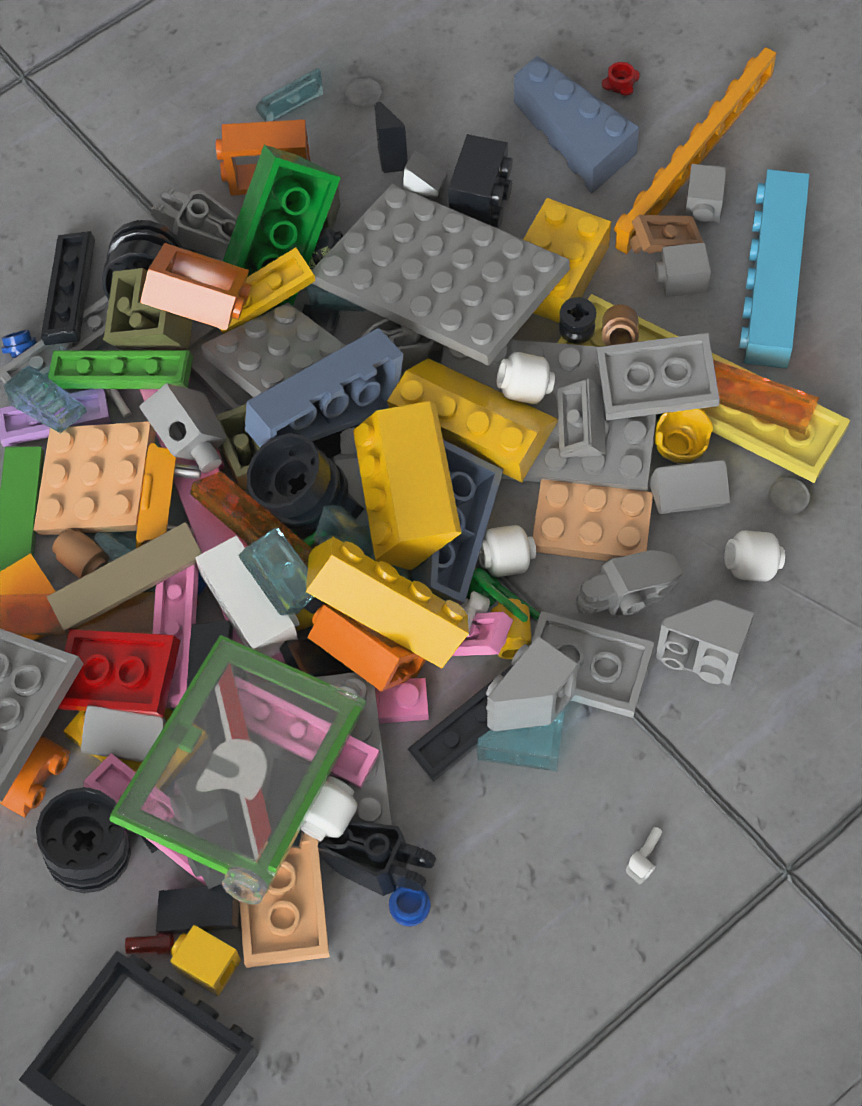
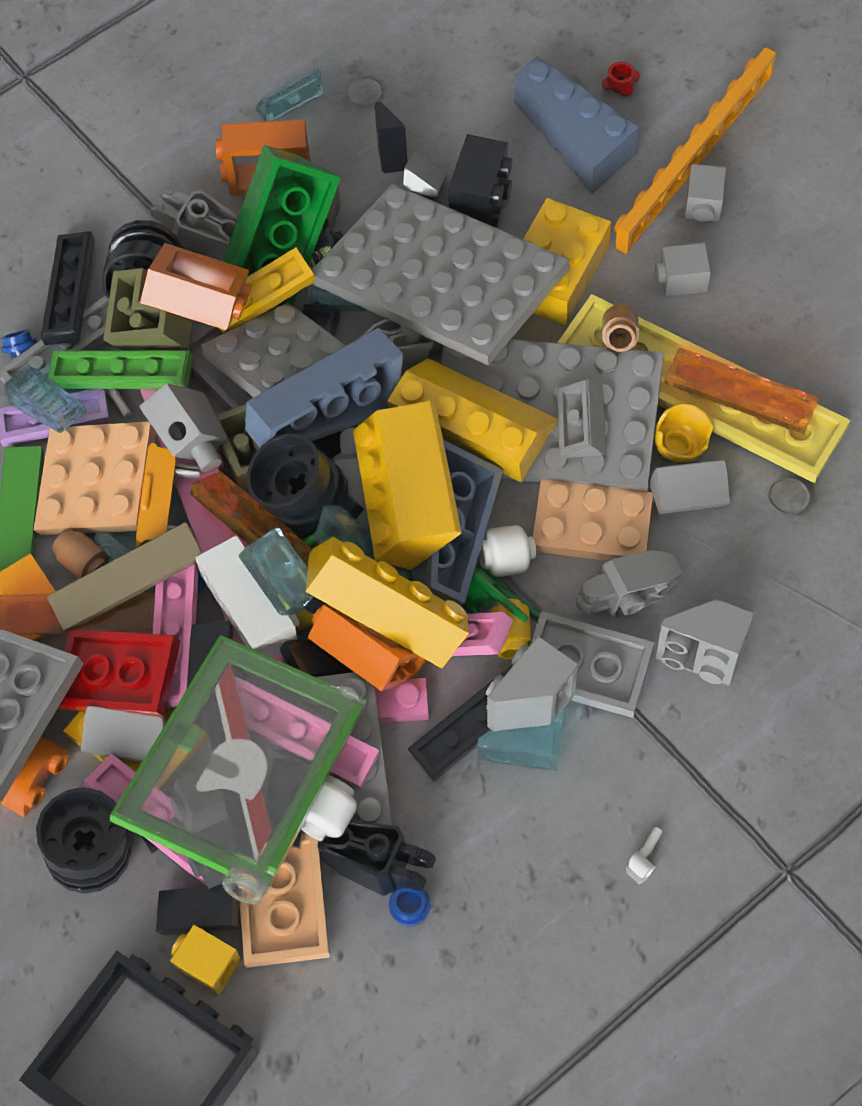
clear red piece [125,933,174,955] -> none
white hand [460,591,490,636] -> none
white head [497,352,555,404] -> none
black wheel [559,297,596,344] -> none
light grey plate [596,333,720,420] -> none
medium nougat plate [630,215,704,254] -> none
white head [724,530,785,582] -> none
medium azure brick [739,169,810,369] -> none

